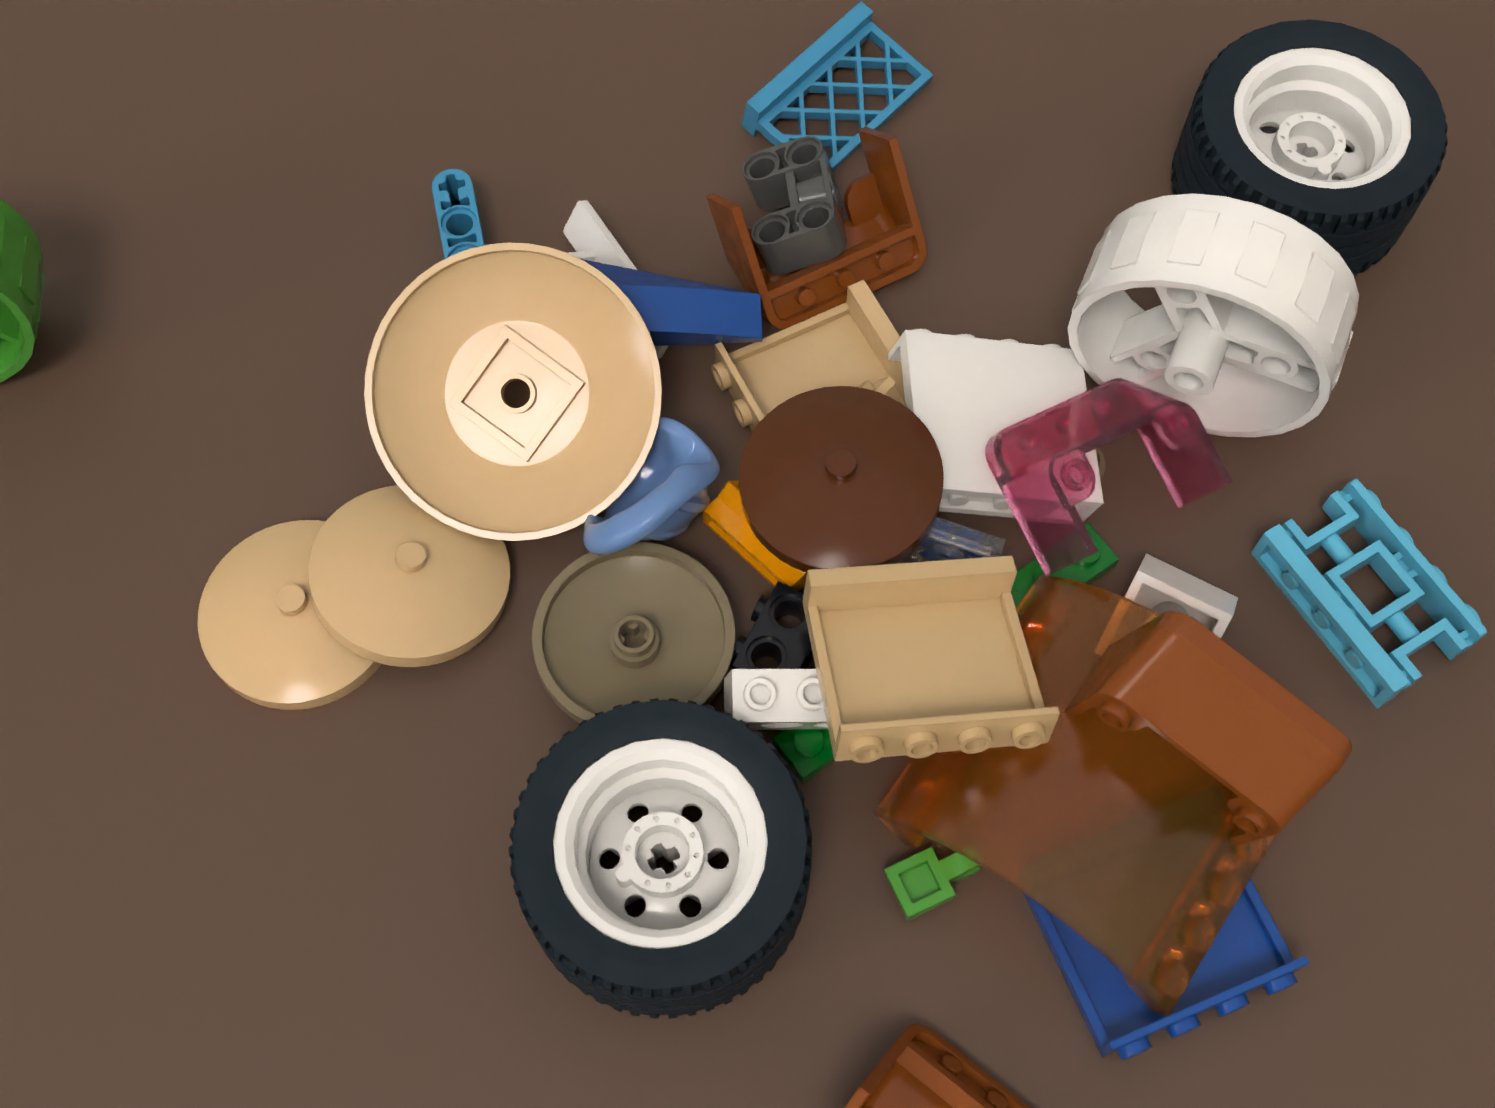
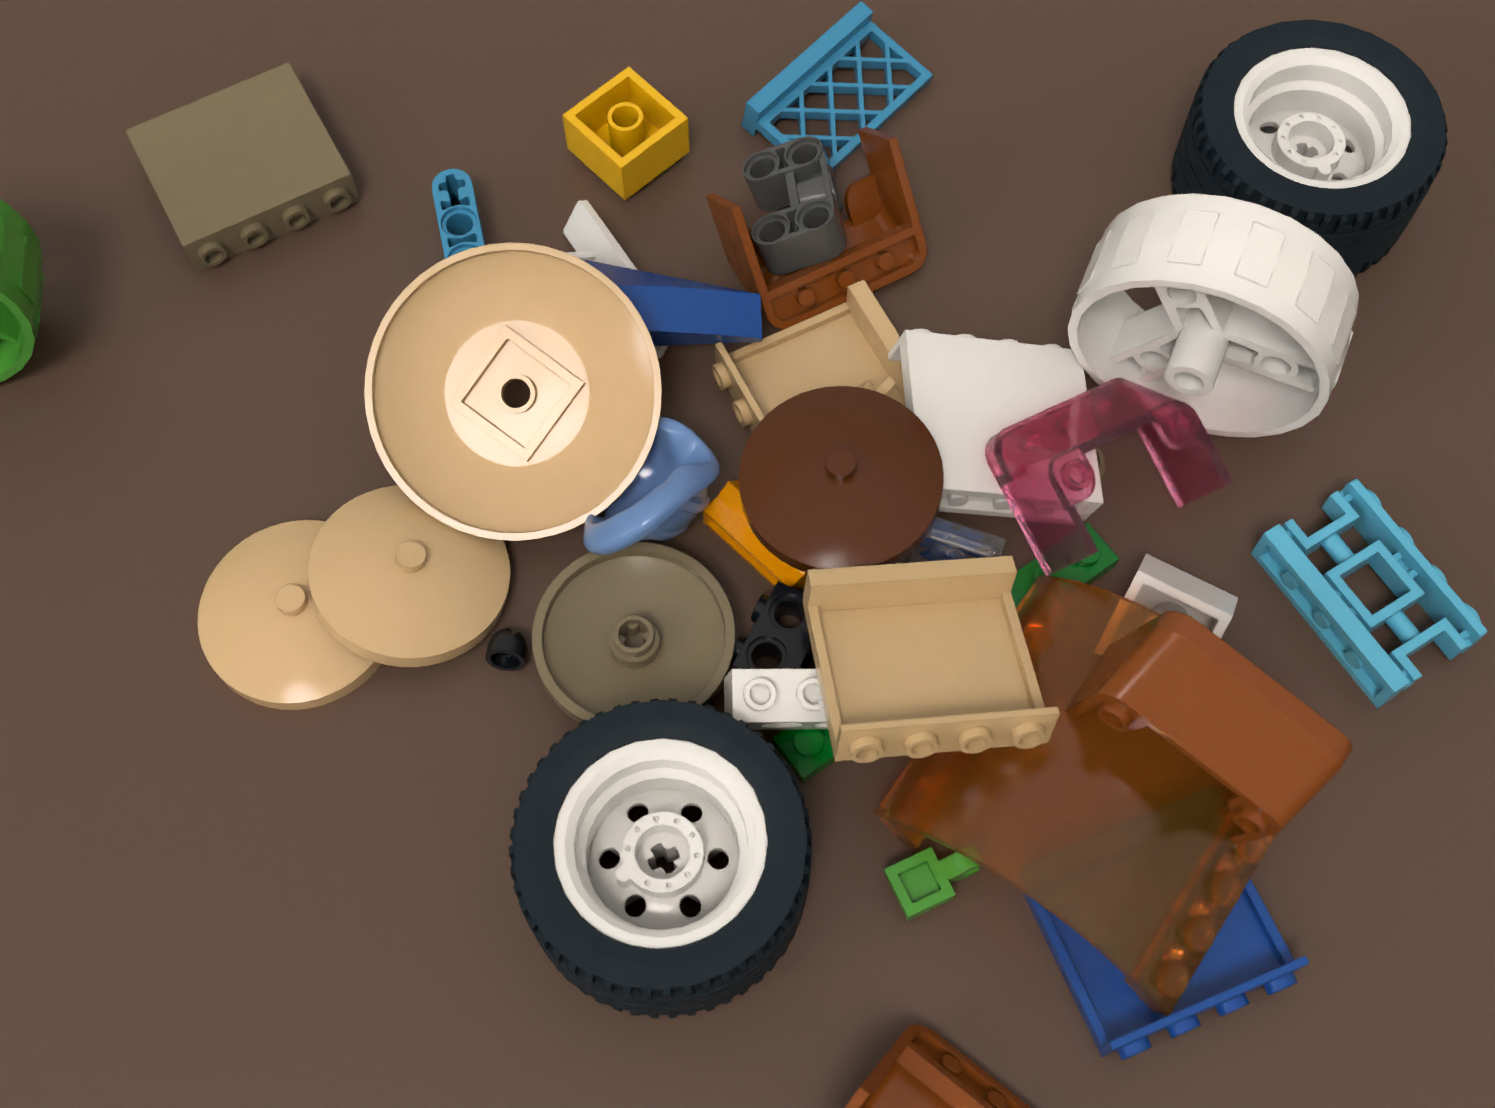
none -> dark tan panel [125,62,360,272]
none -> black hinge [485,628,528,671]
none -> yellow brick [562,67,690,200]

